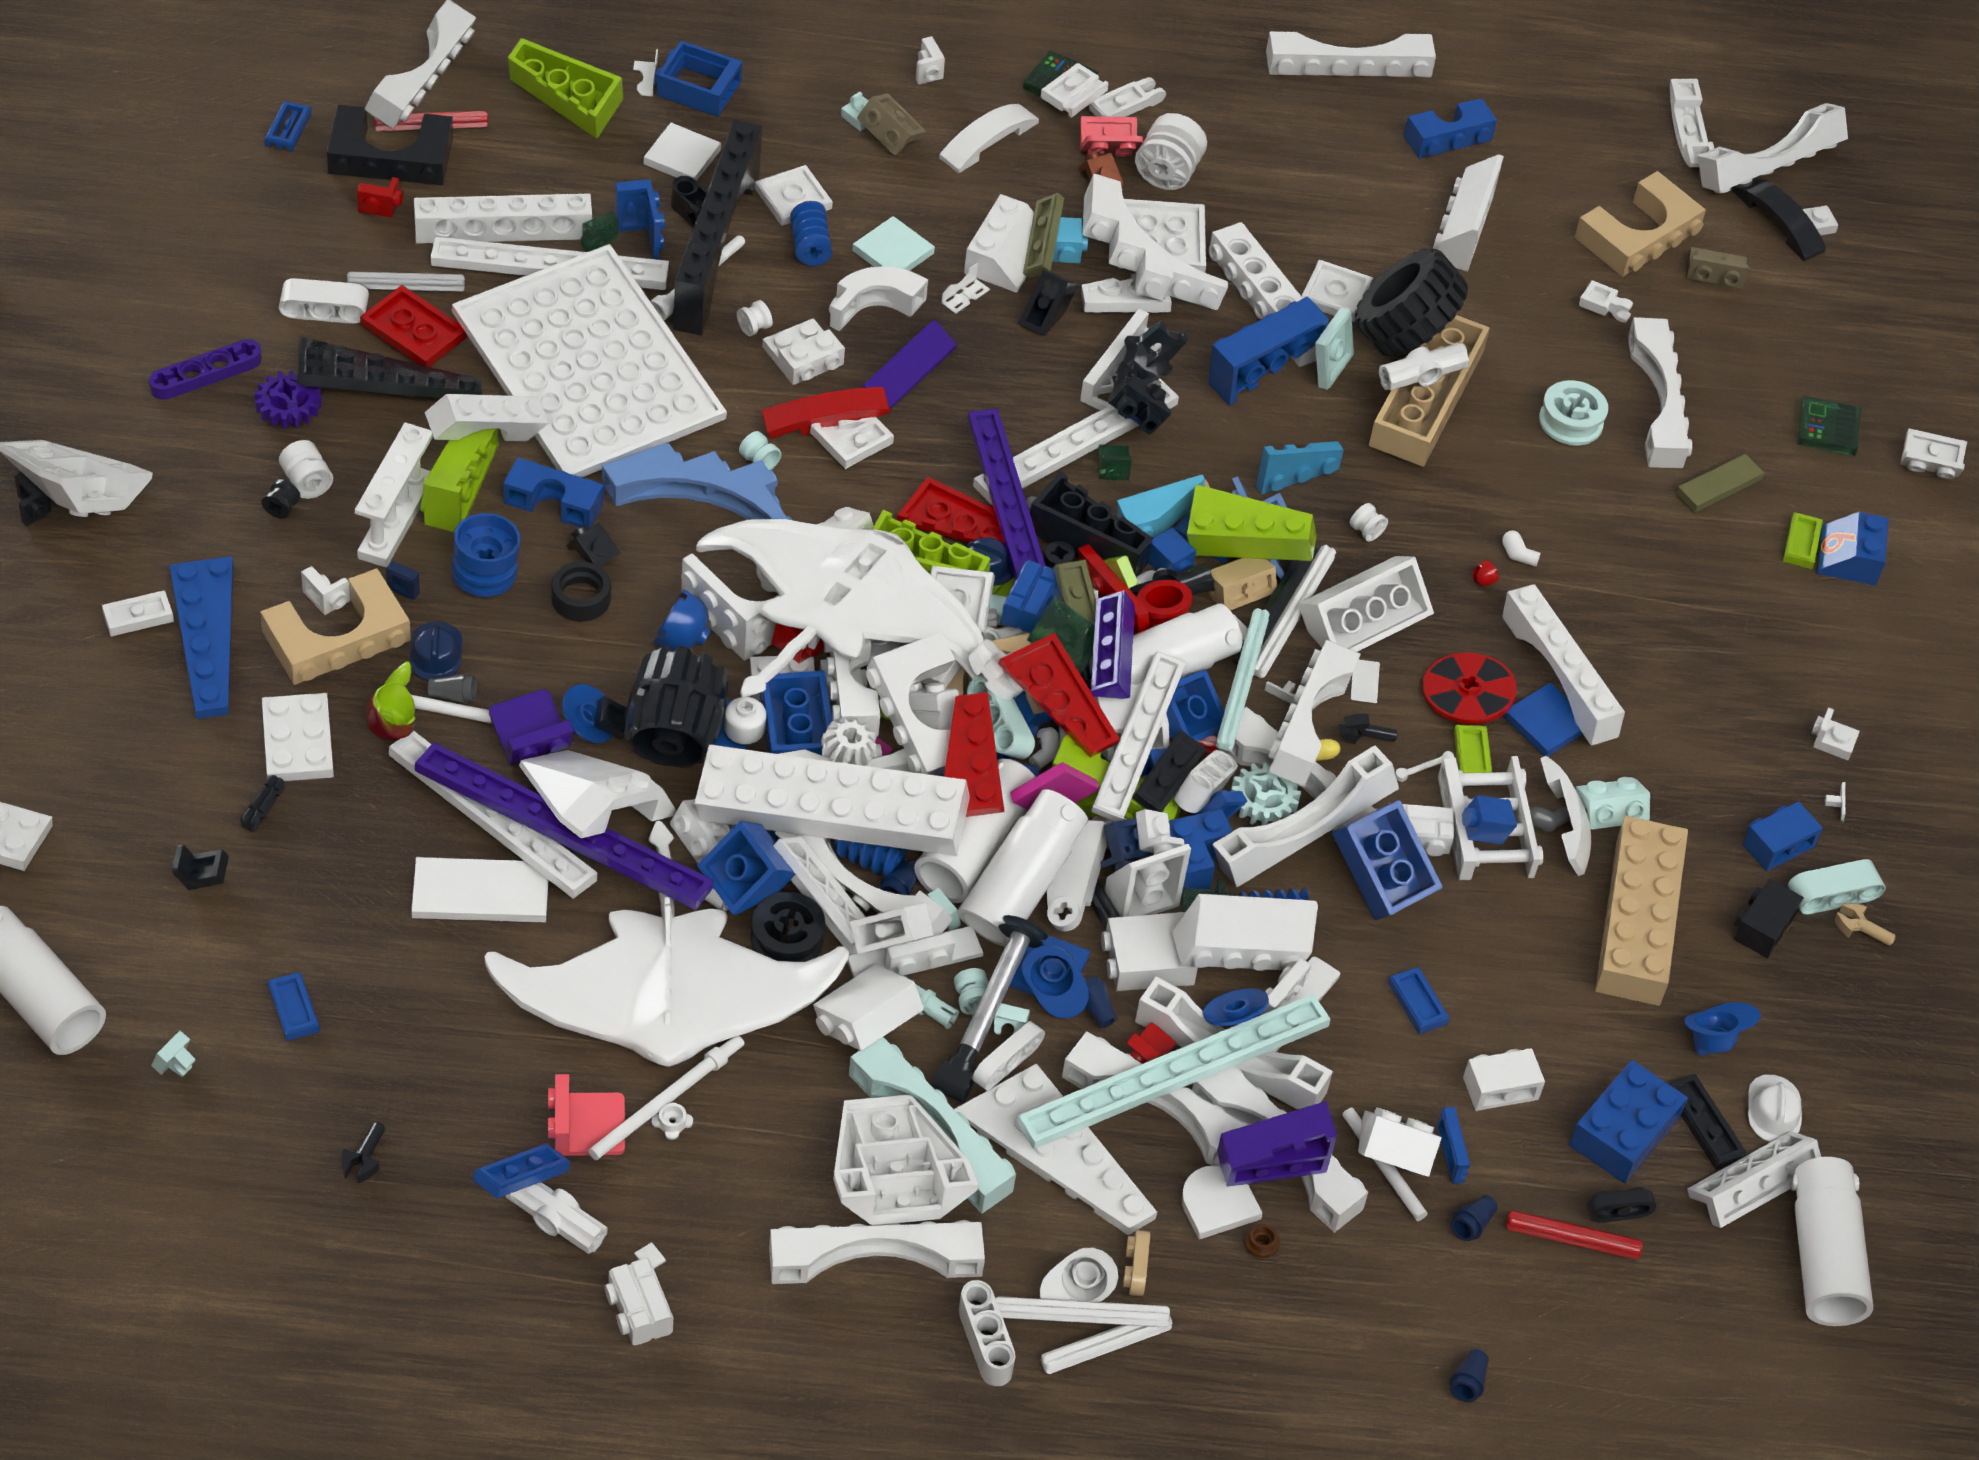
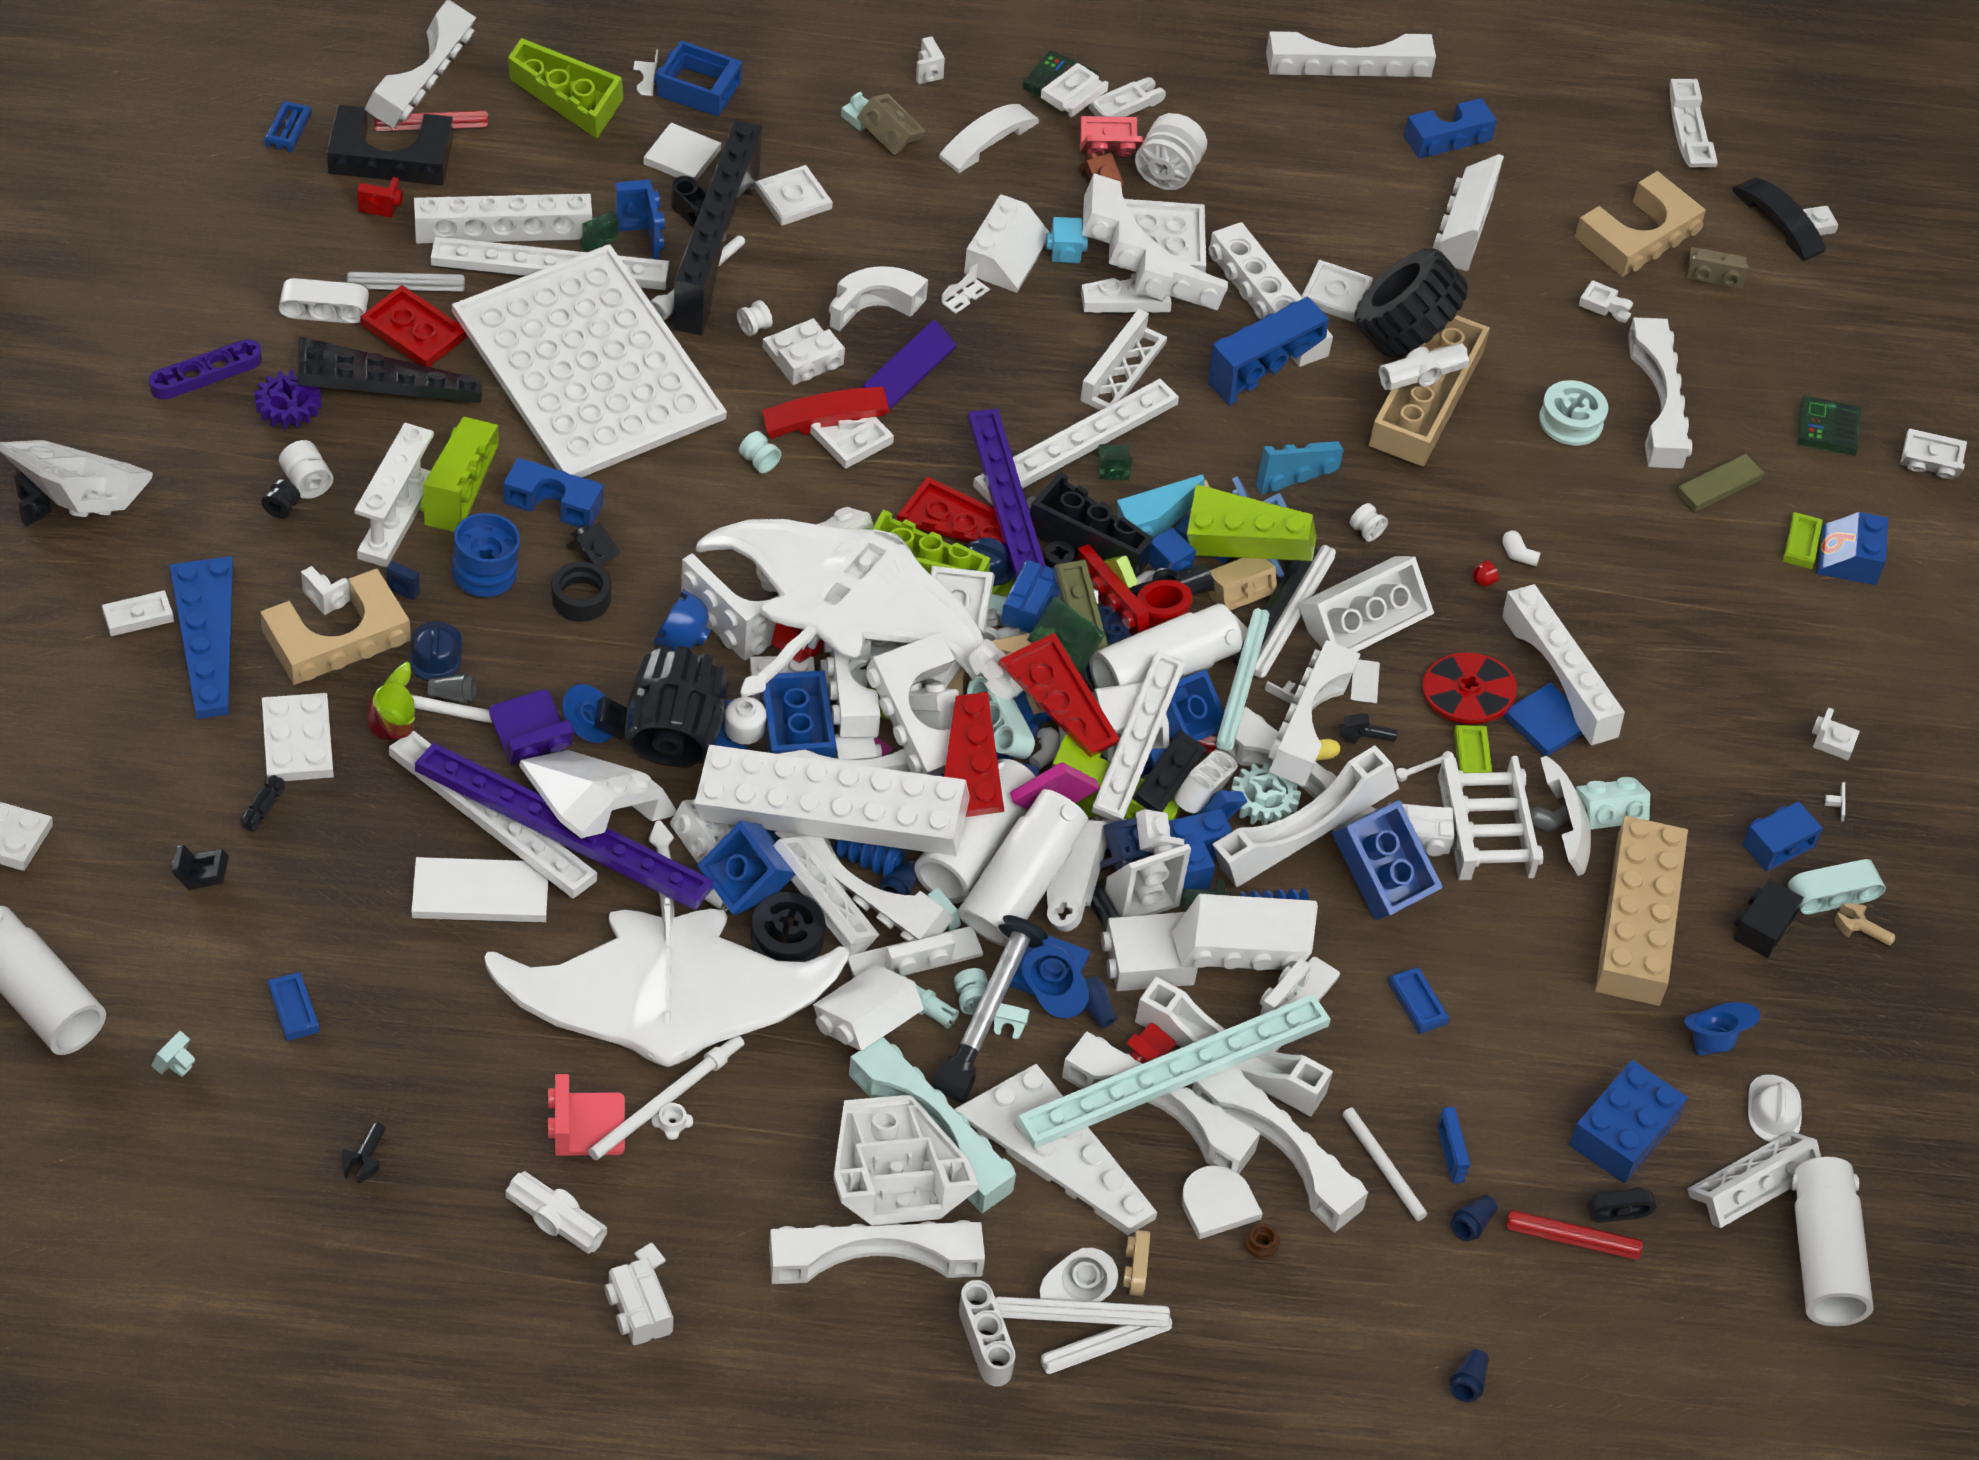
white arch [425,394,549,441] -> none
blue tile [472,1143,571,1199] -> none
medium blue arch [602,442,792,520] -> none
blue piece [790,201,832,266] -> none
white gear [821,717,877,766] -> none
white brick [850,903,934,954] -> none
light aqua tile [852,216,935,271] -> none
white beam [972,1021,1045,1091] -> none
black slope [1018,270,1078,336] -> none
olive tile [1023,193,1064,278] -> none
dark purple slope [1091,590,1135,699] -> none
black hips [1108,320,1188,435] -> none
blue dish [1203,989,1269,1027] -> none
dark purple wedge [1217,1101,1337,1187] -> none
light aqua tile [1315,307,1354,390] -> none
white slope [1358,1107,1442,1177] -> none
blue brick [1462,795,1517,844] -> none
white brick [1463,1048,1545,1111] -> none
black tile [1668,1074,1747,1170] -> none
white arch [1698,103,1848,193] -> none

